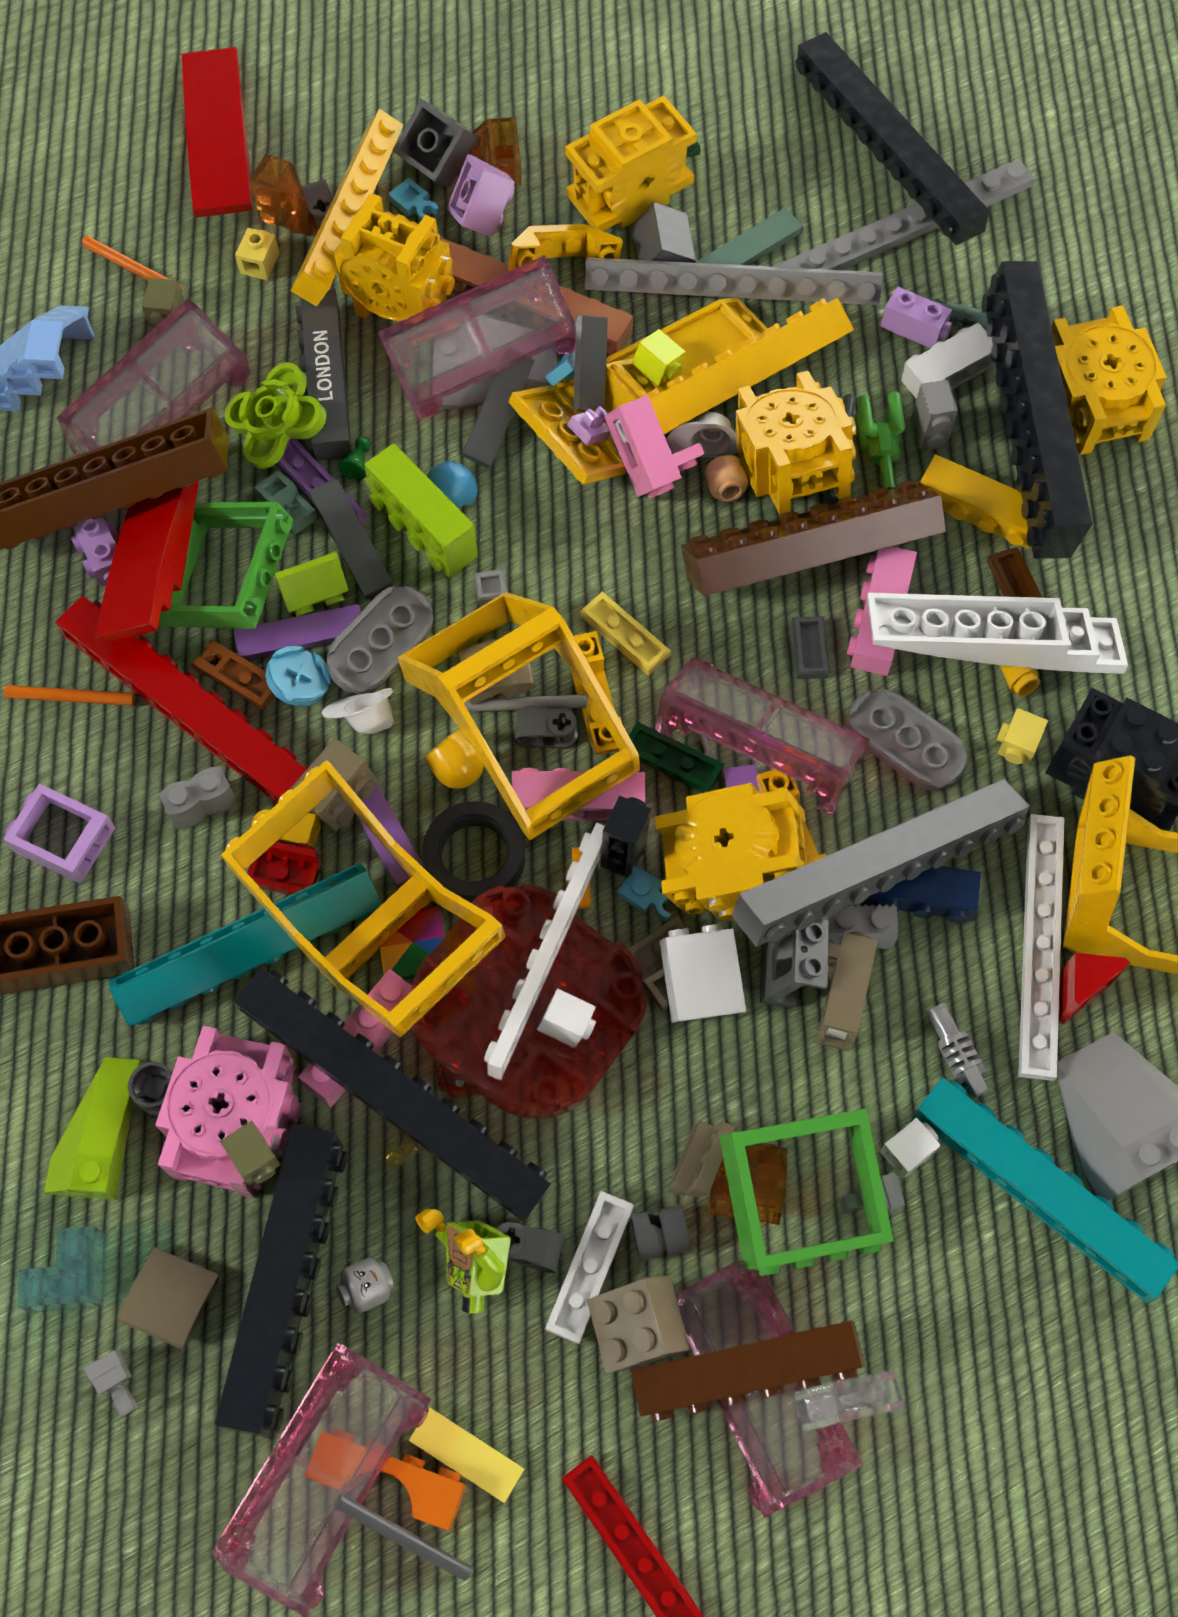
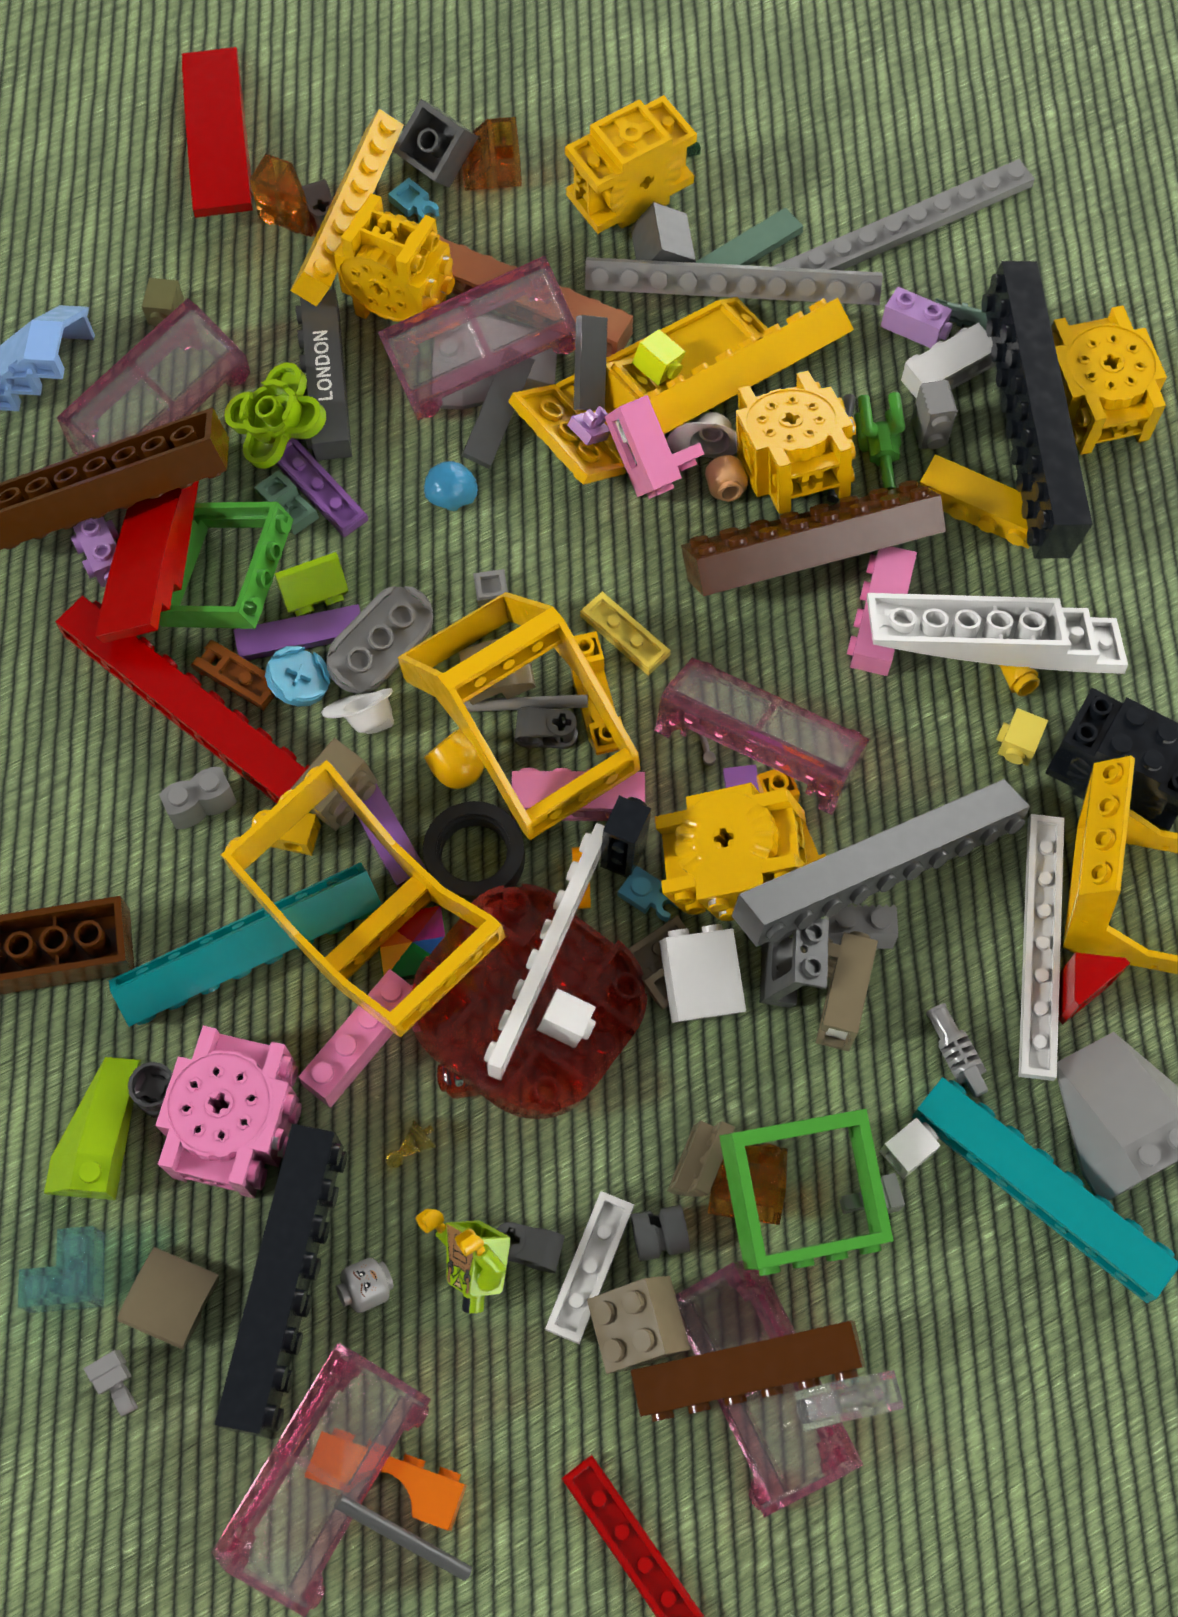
lavender window [3,784,115,884] -> none
orange bar [4,685,135,706] -> none
orange bar [82,236,182,290] -> none
olive brick [220,1121,281,1185] -> none
black brick [234,968,551,1221] -> none
light yellow brick [235,228,280,281] -> none
red bracket [247,839,322,895] -> none
dark grey tile [309,478,393,600] -> none
green piece [338,436,371,480] -> none
lime brick [364,443,478,578] -> none
light yellow tile [409,1407,525,1504] -> none
lavender slope [447,154,515,237] -> none
yellow slope [507,224,623,273] -> none
medium azure plate [545,347,575,386] -> none
dark green plate [629,721,724,793] -> none
dark grey tile [791,616,830,679] -> none
black brick [795,32,989,246] -> none
light grey tile [848,689,967,791] -> none
dark blue brick [848,866,981,923] -> none
reddish brown tile [987,547,1043,598] -> none

